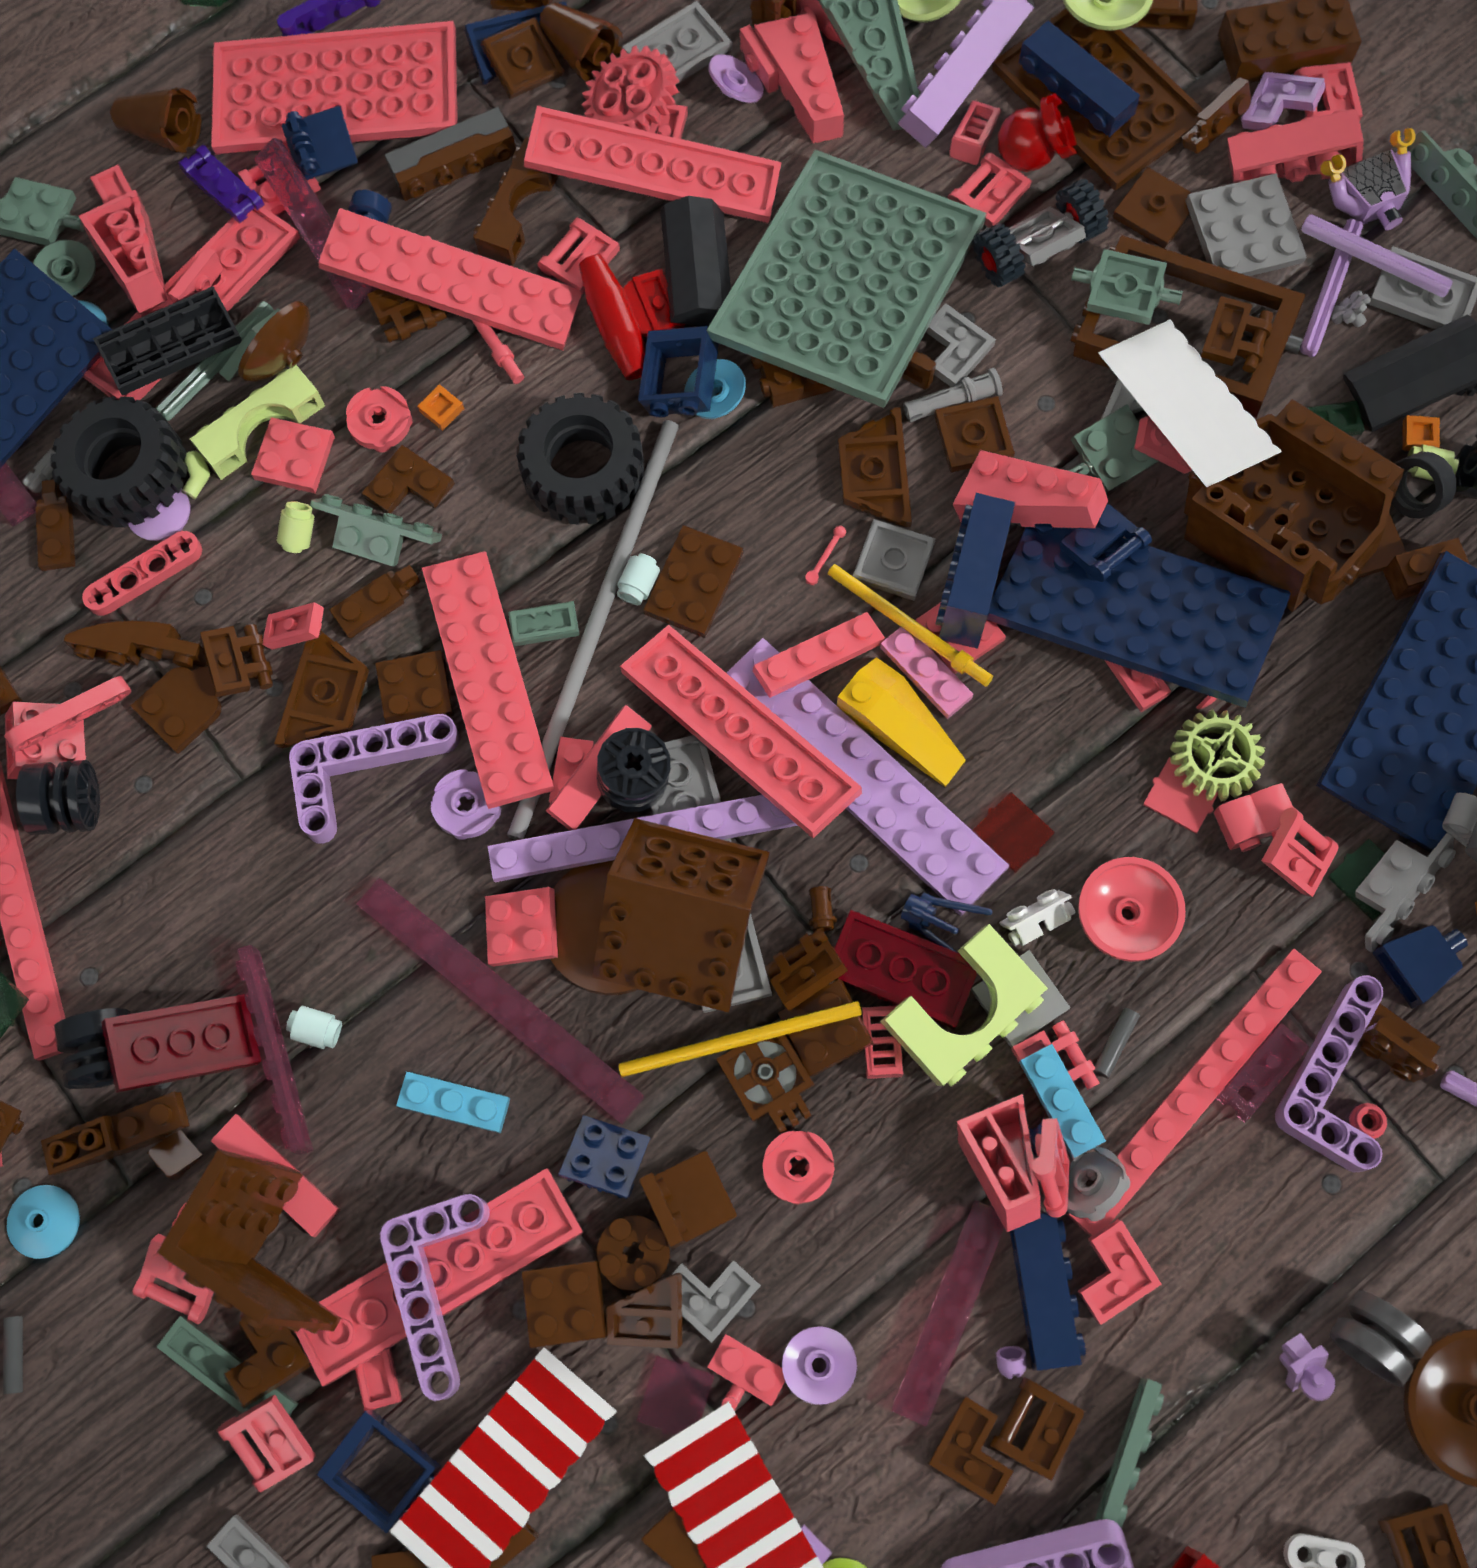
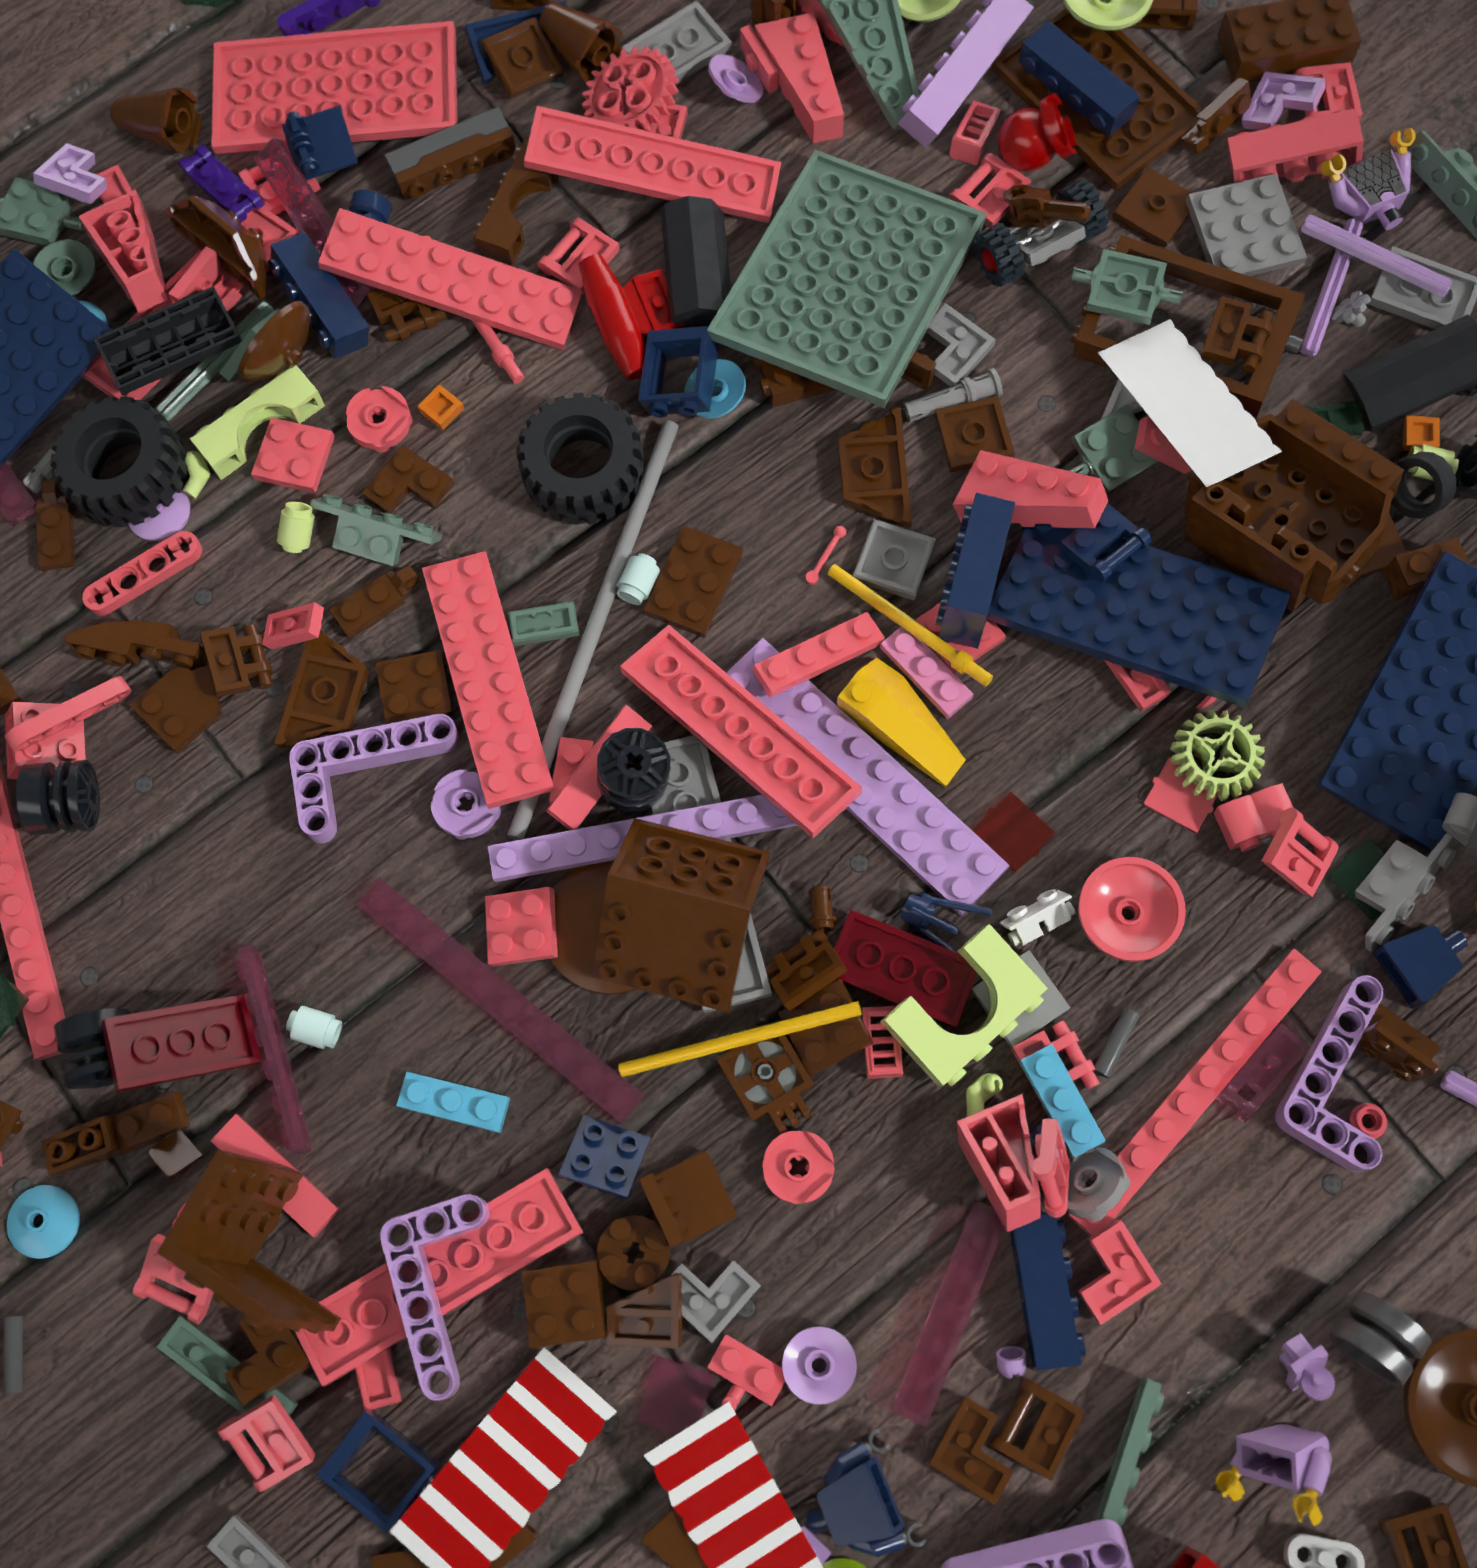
none -> lavender plate [33,143,107,204]
none -> reddish brown wedge [166,195,266,300]
none -> dark blue brick [268,232,369,359]
none -> dark blue torso [806,1429,926,1557]
none -> yellowish green arm [966,1073,1003,1117]
none -> reddish brown connector [1004,184,1091,228]
none -> lavender torso [1215,1424,1332,1526]

